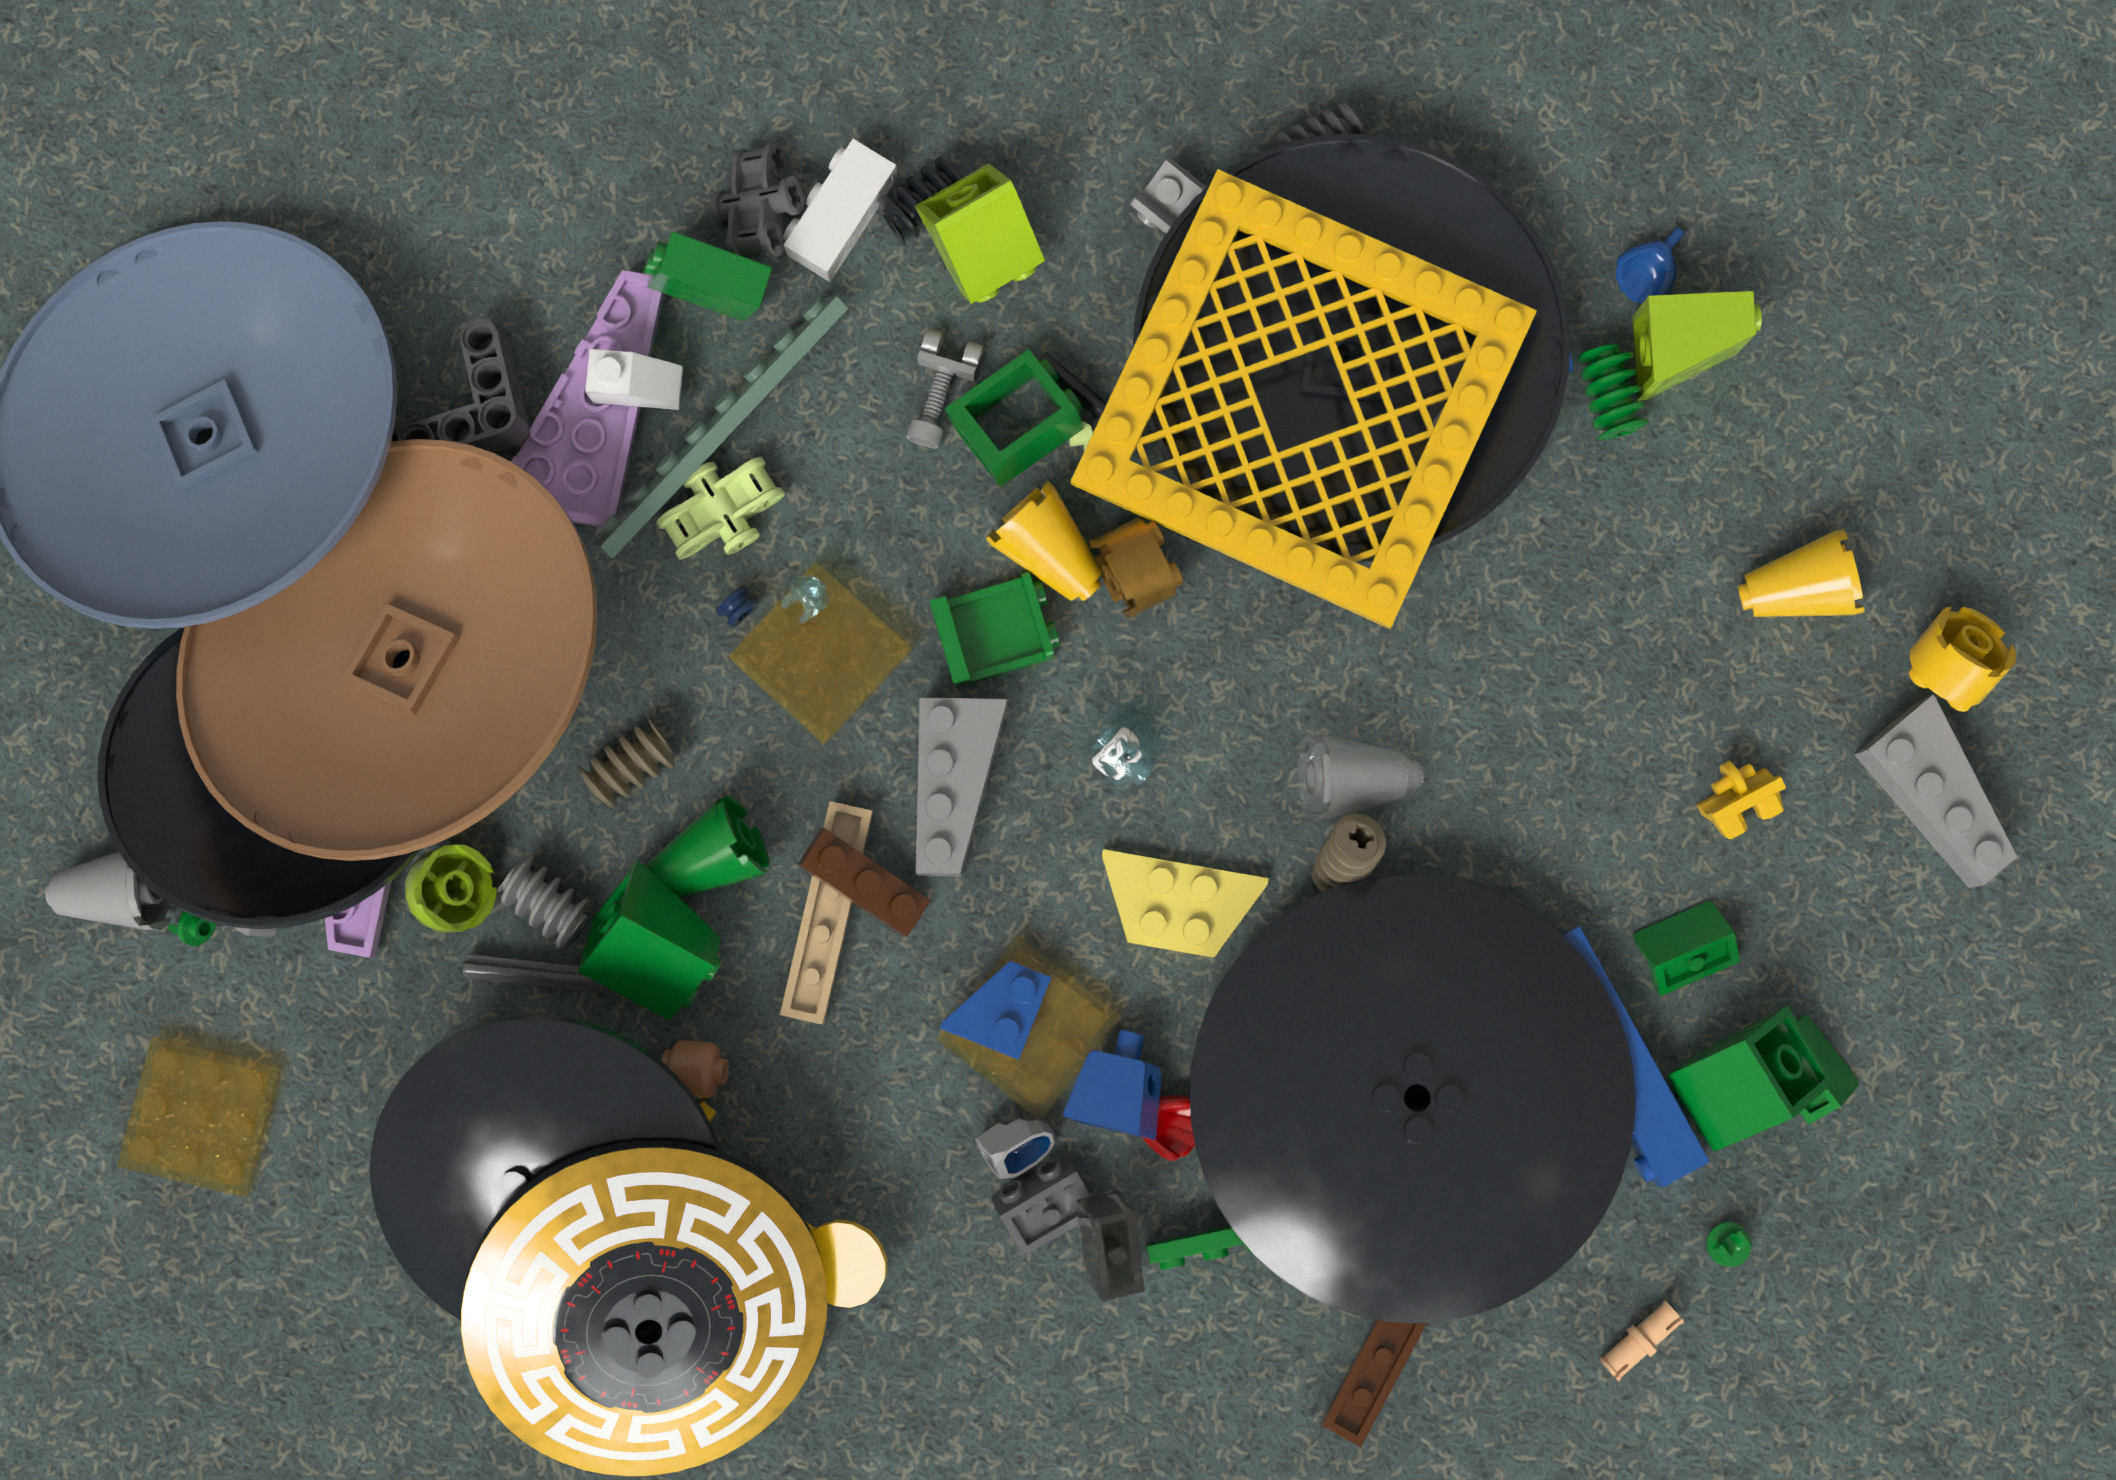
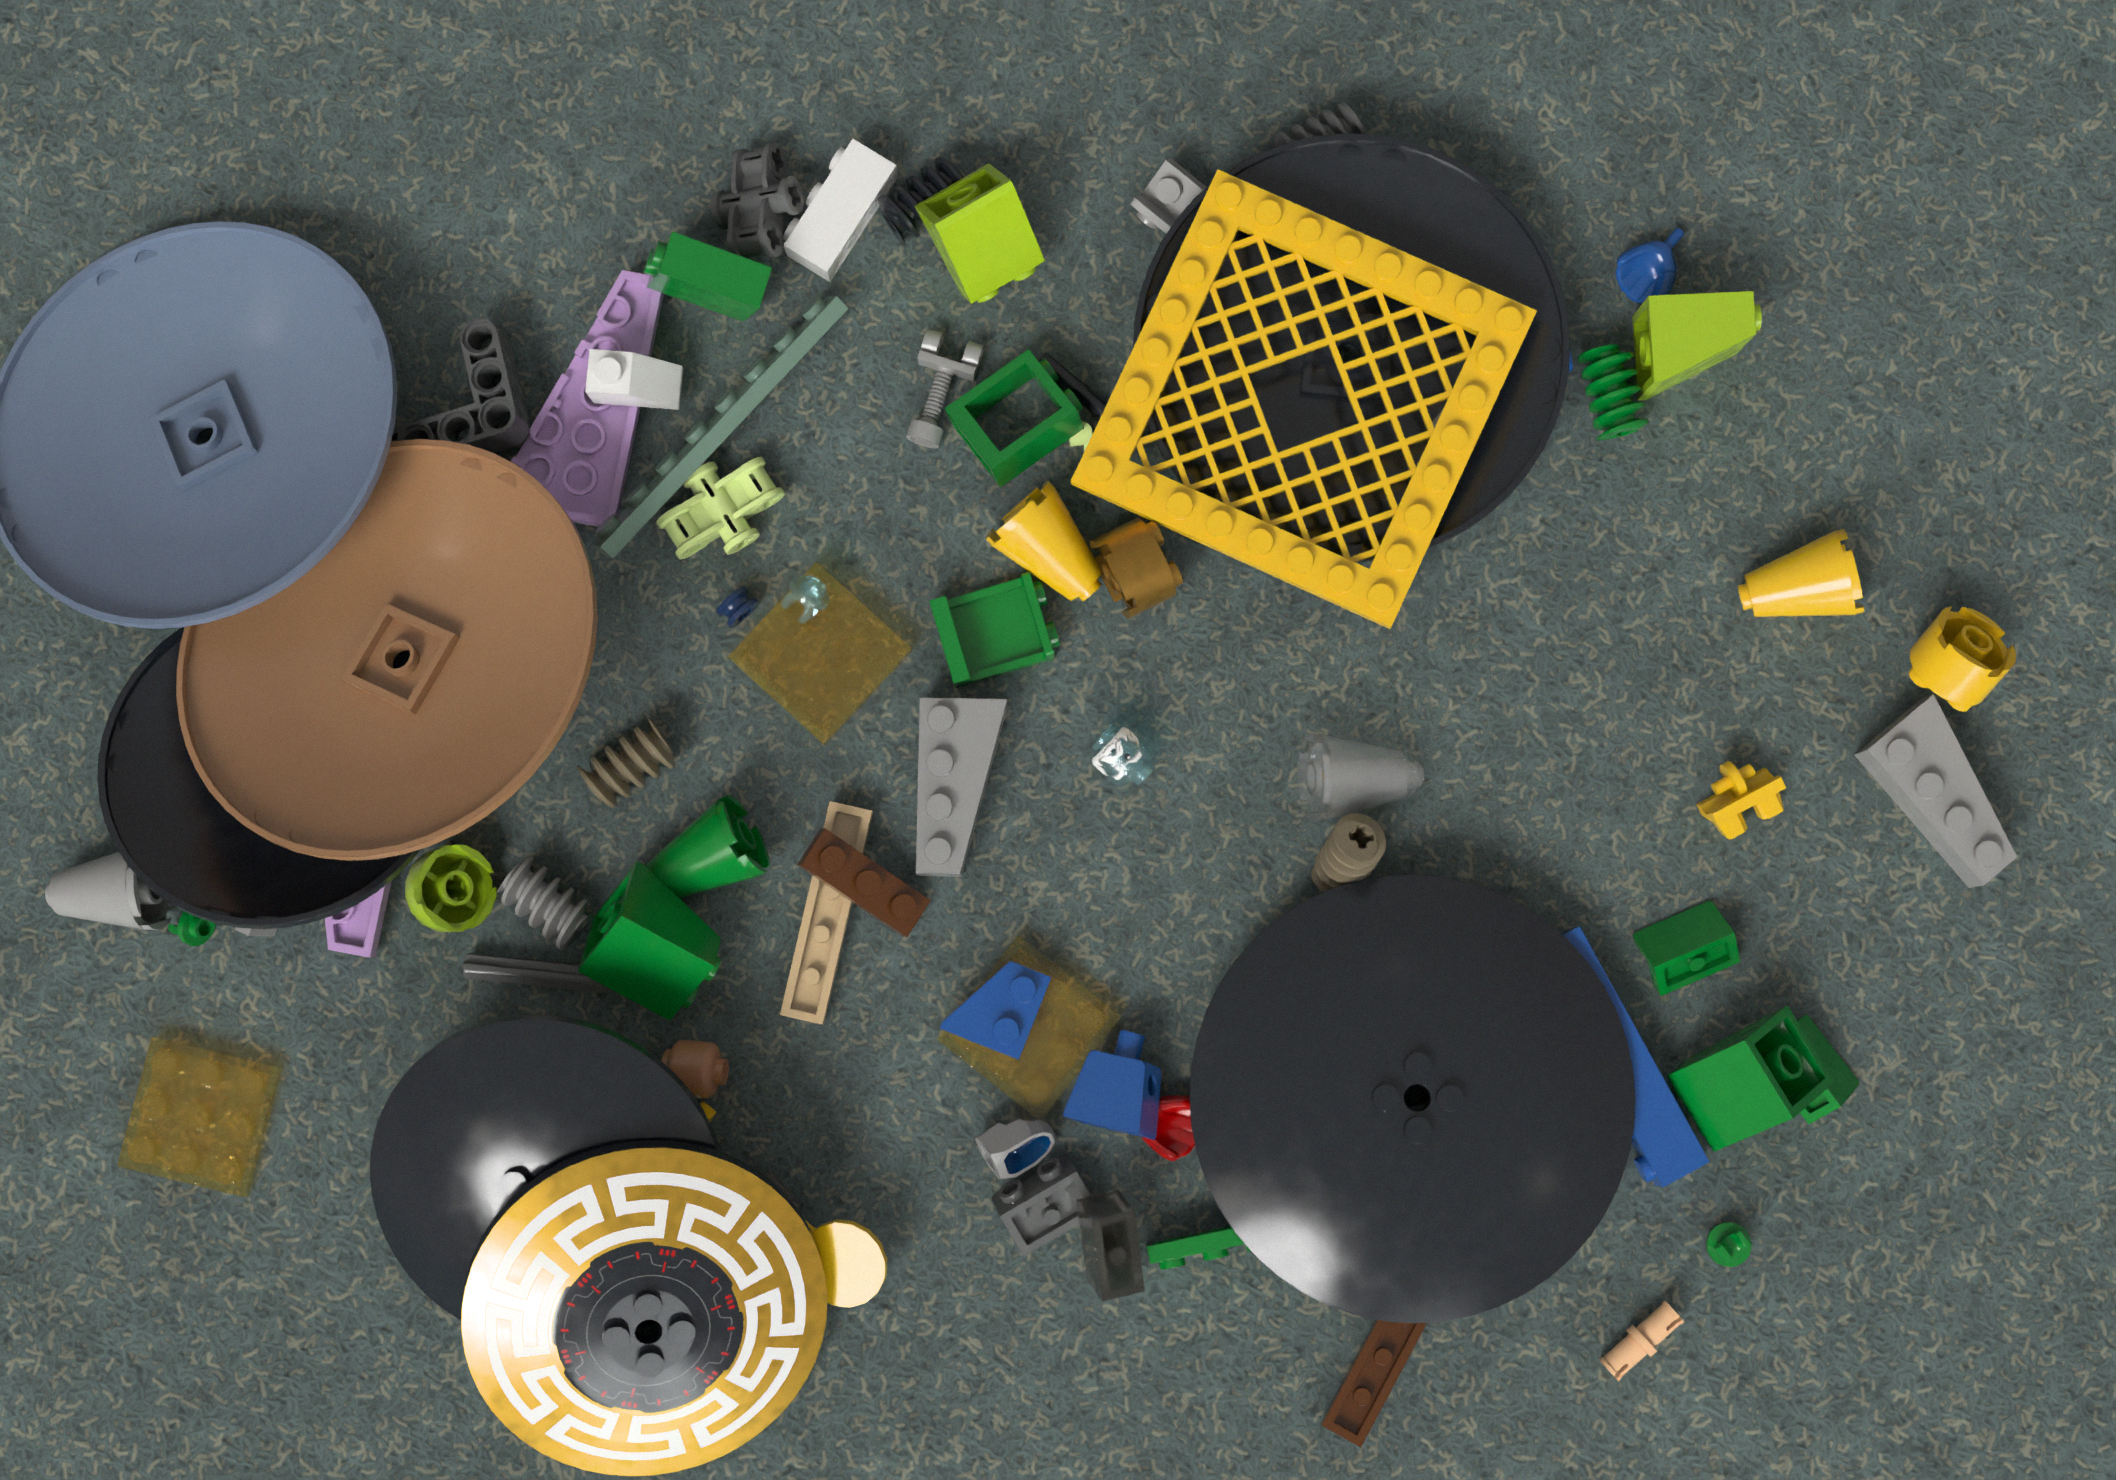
light yellow wing [1102,849,1269,958] -> none

